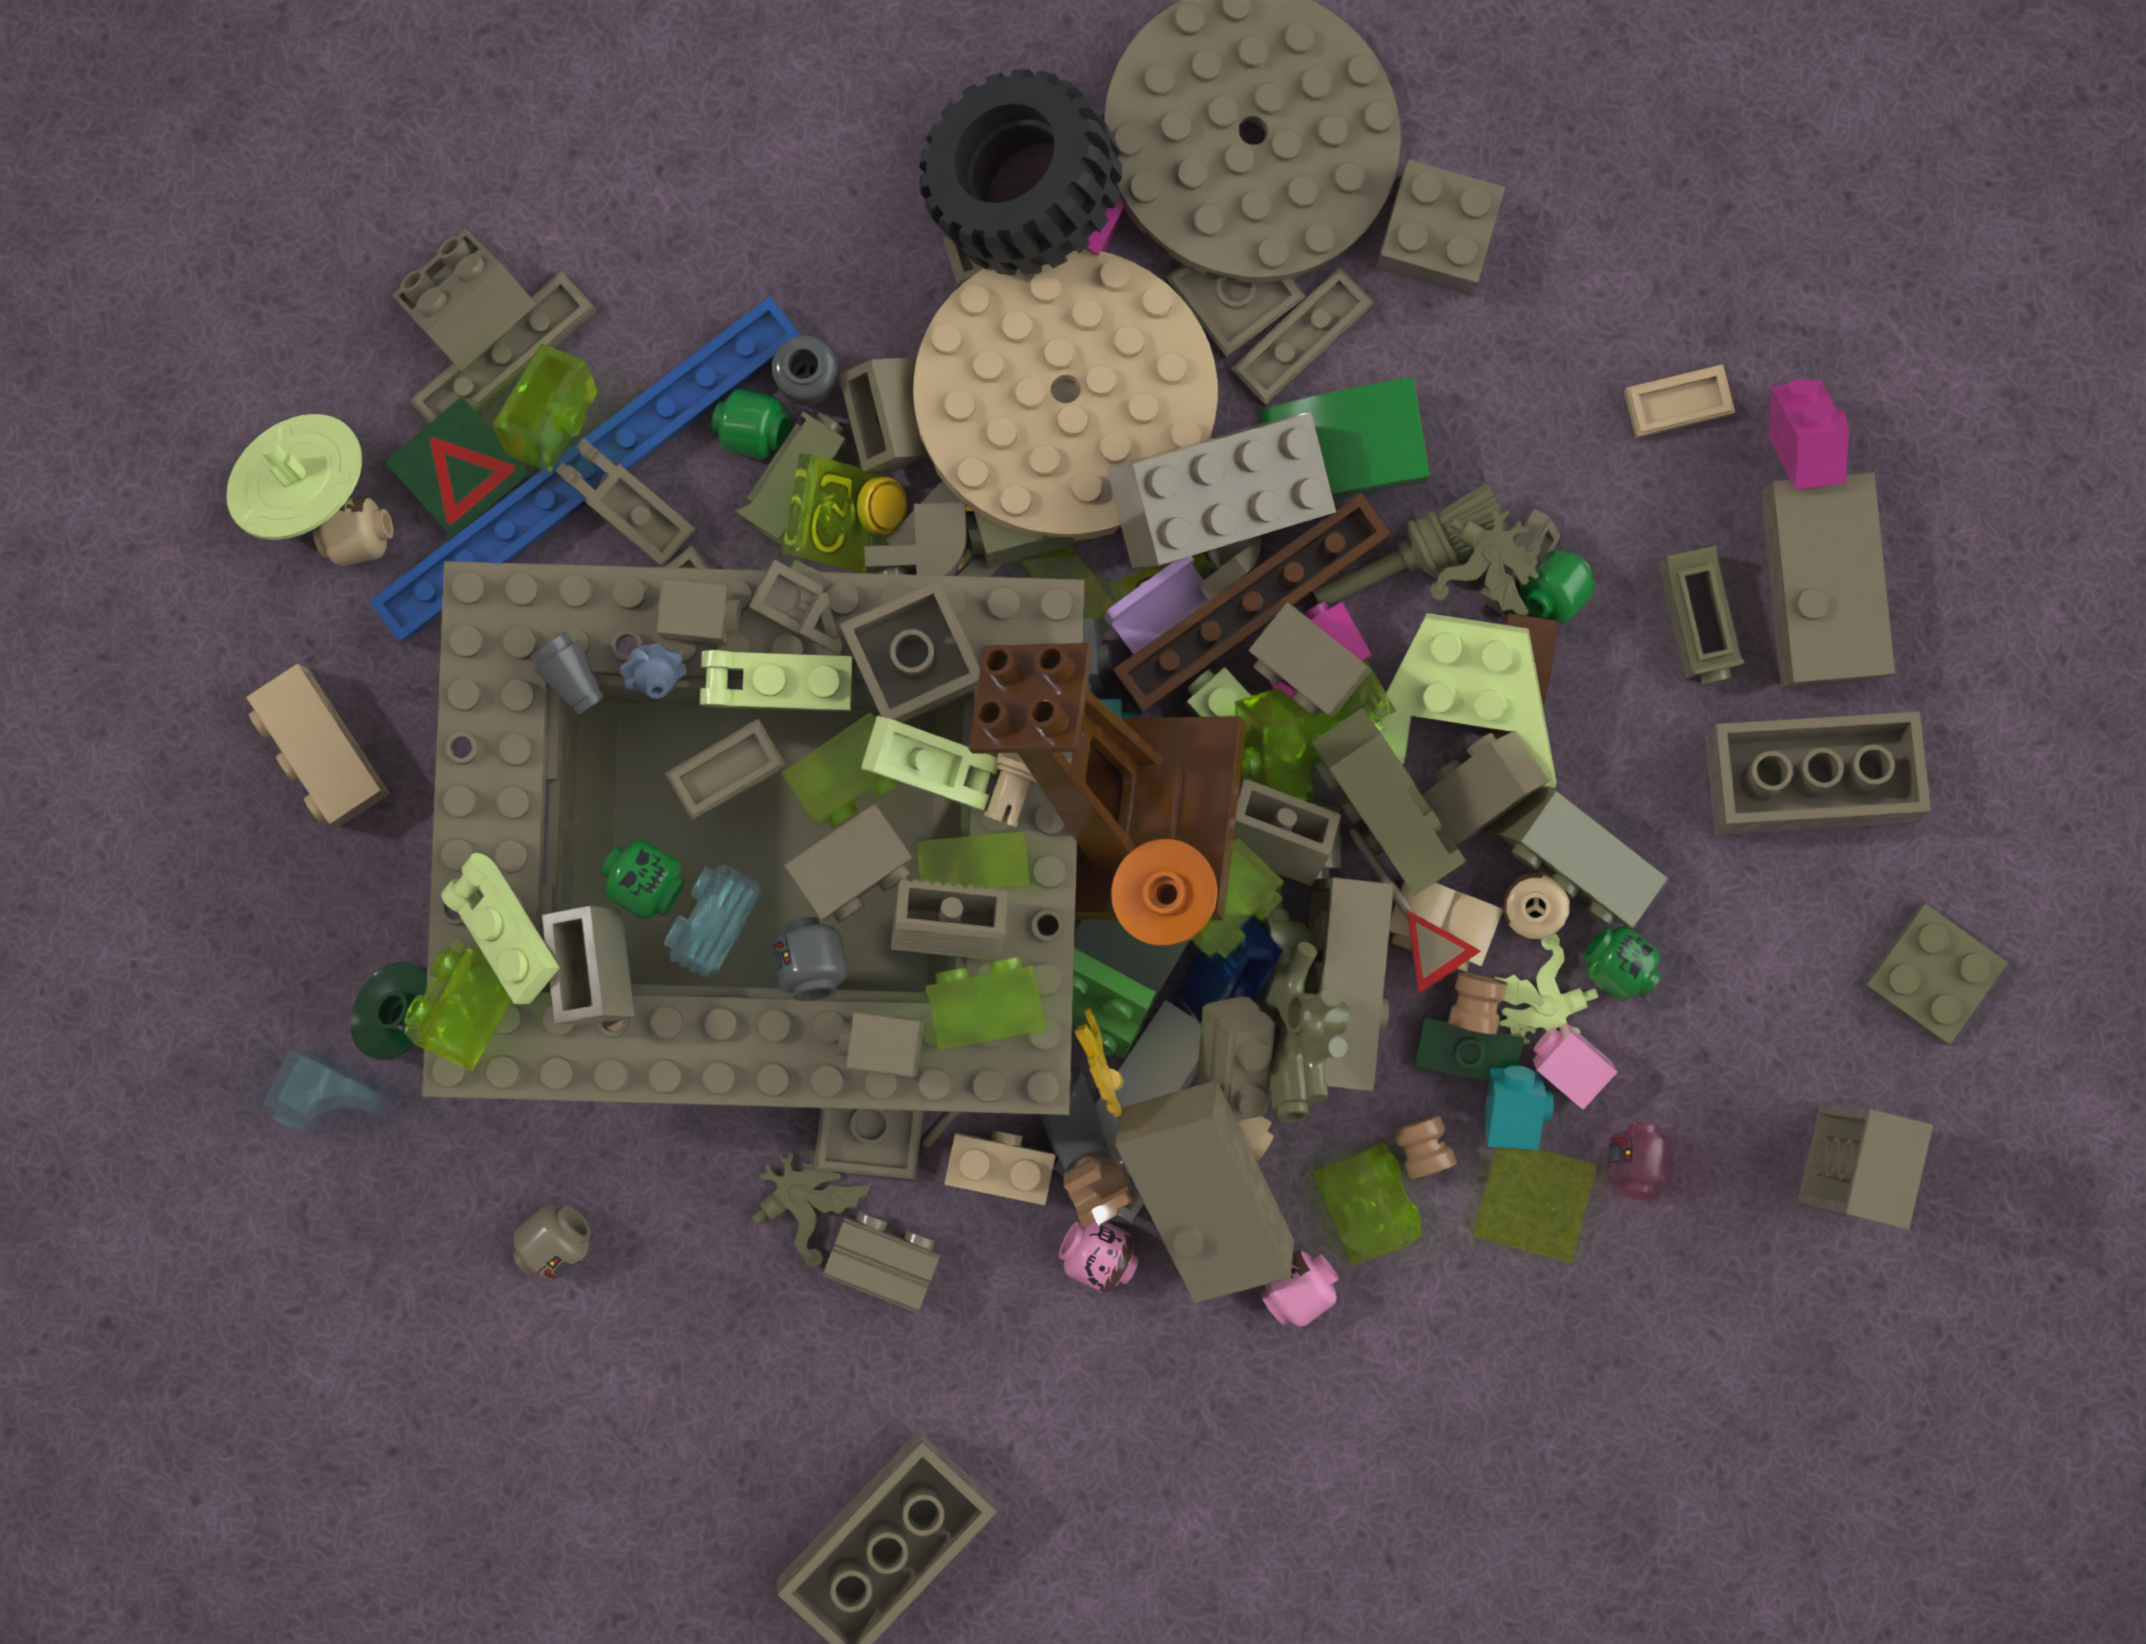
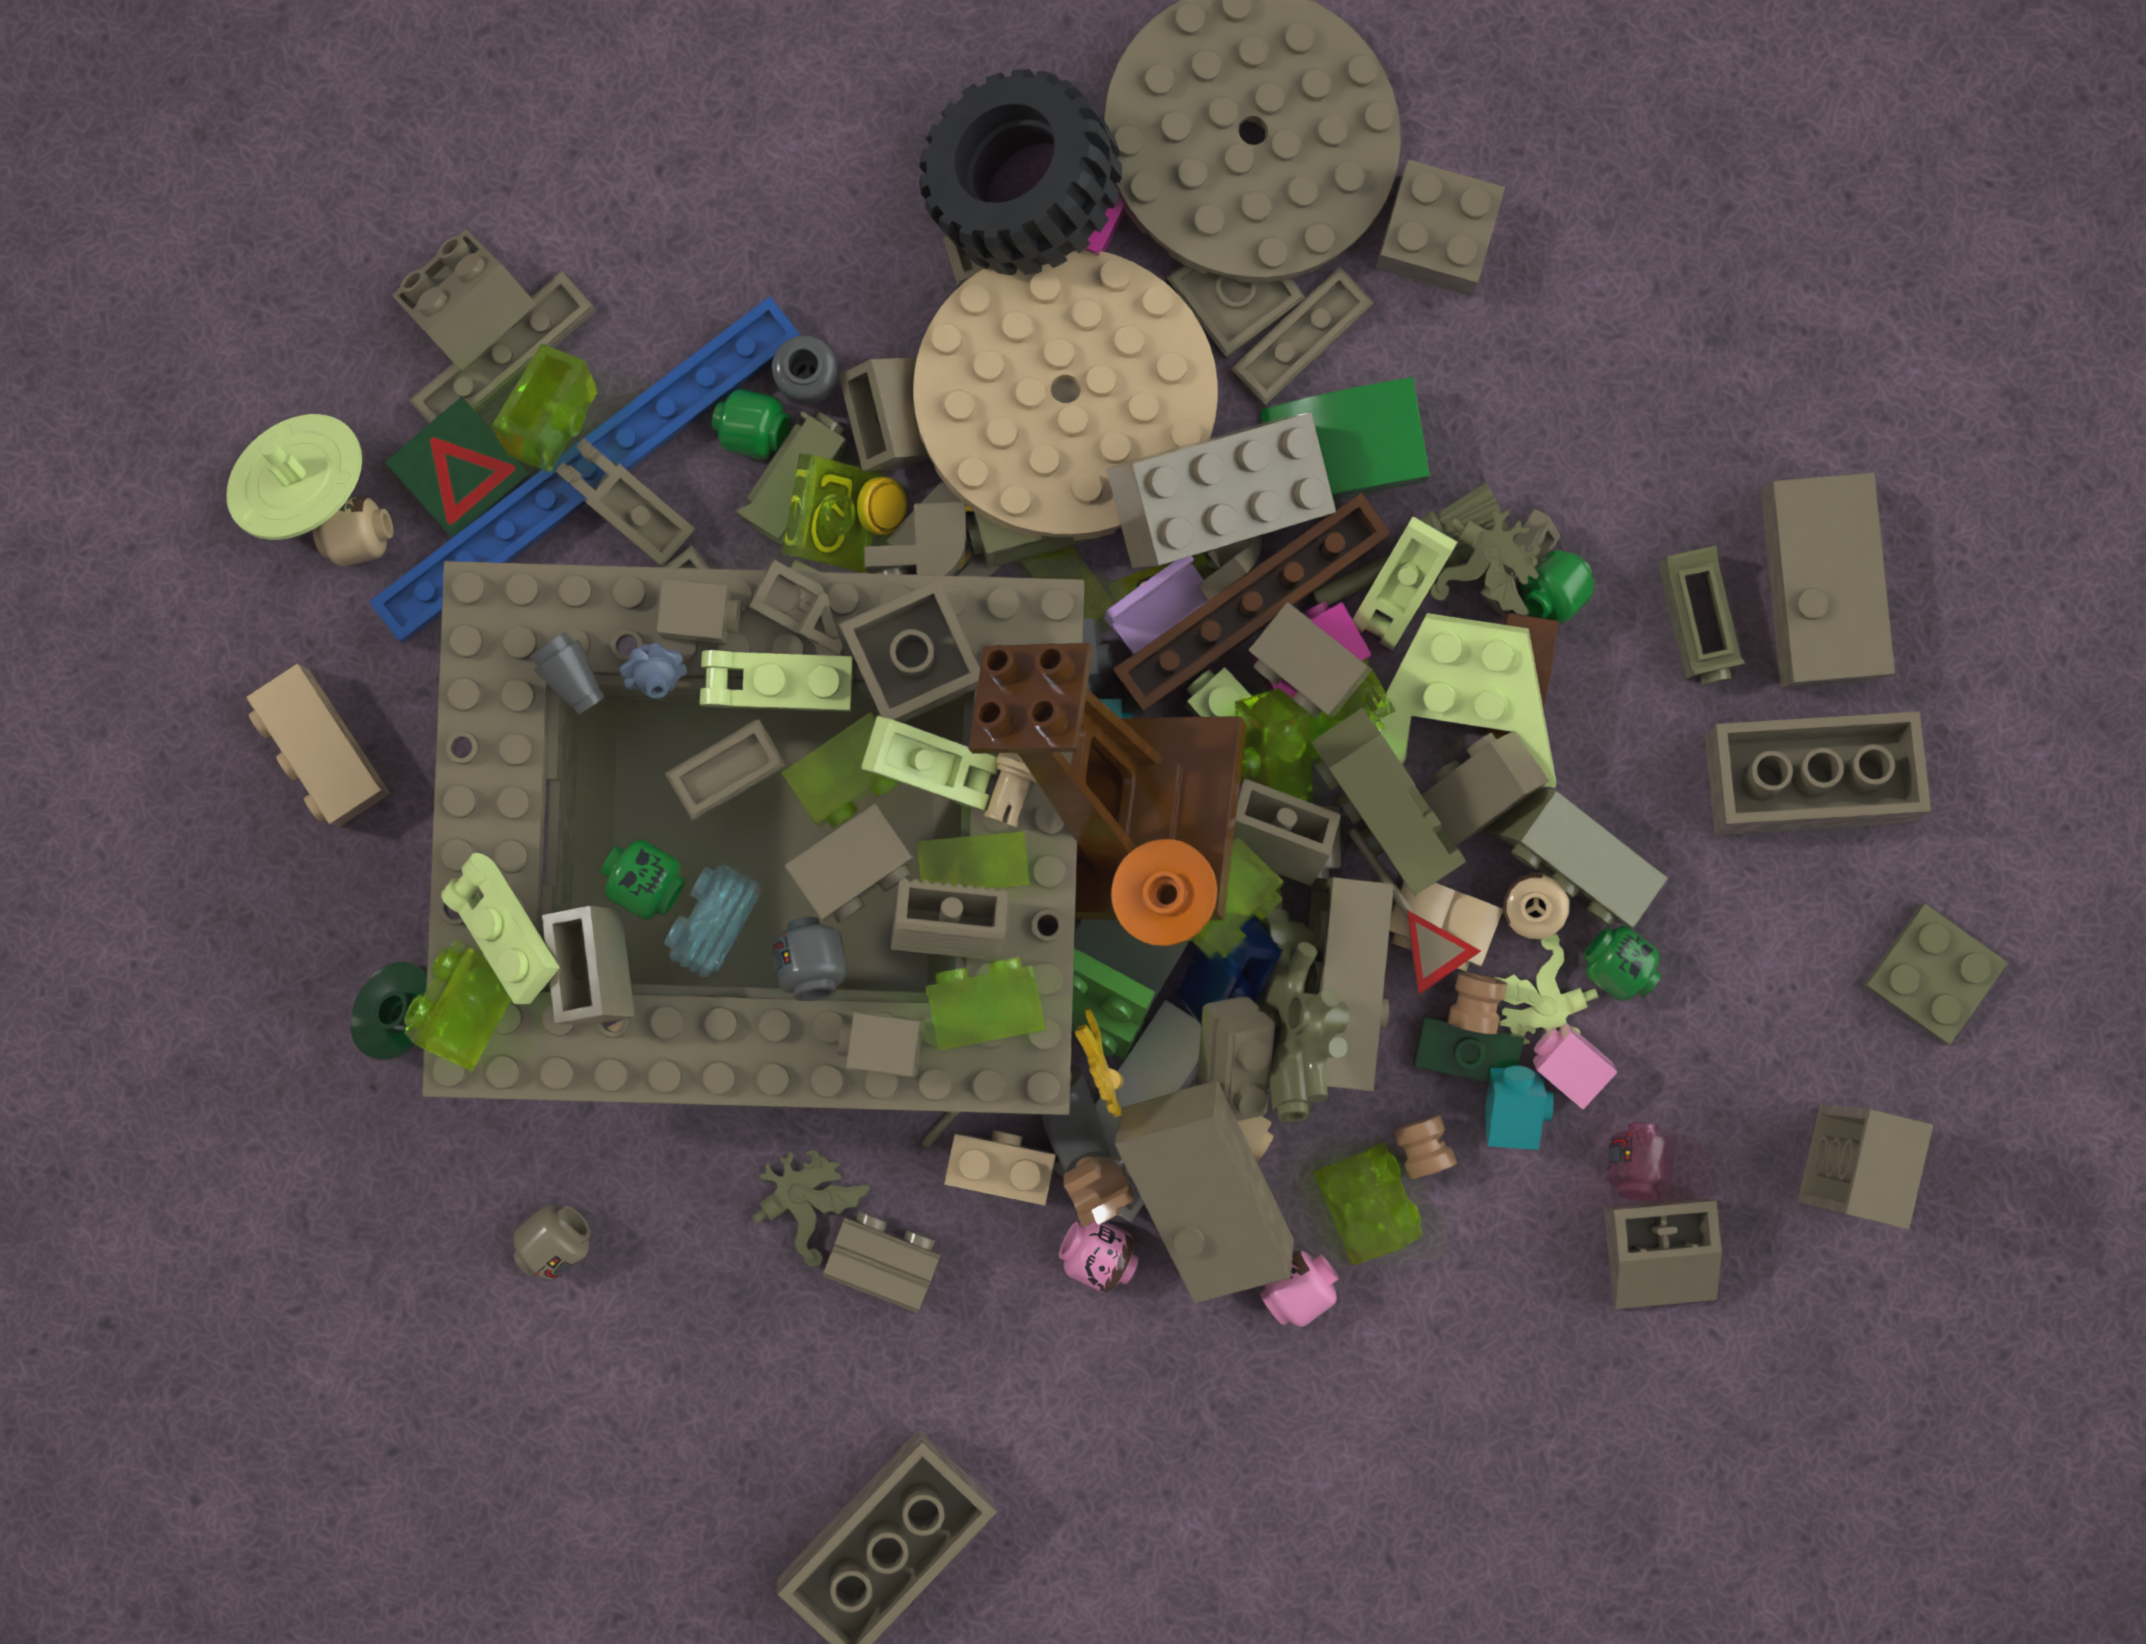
clear light blue arch [262,1049,392,1131] -> none
dark tan tile [814,1108,923,1179] -> none
clear neon green tile [1472,1147,1597,1263] -> none
tan tile [1624,364,1735,438] -> none
dark pink brick [1769,379,1849,490] -> none
none -> yellowish green plate [1352,517,1457,651]
none -> dark tan slope [1603,1197,1722,1309]

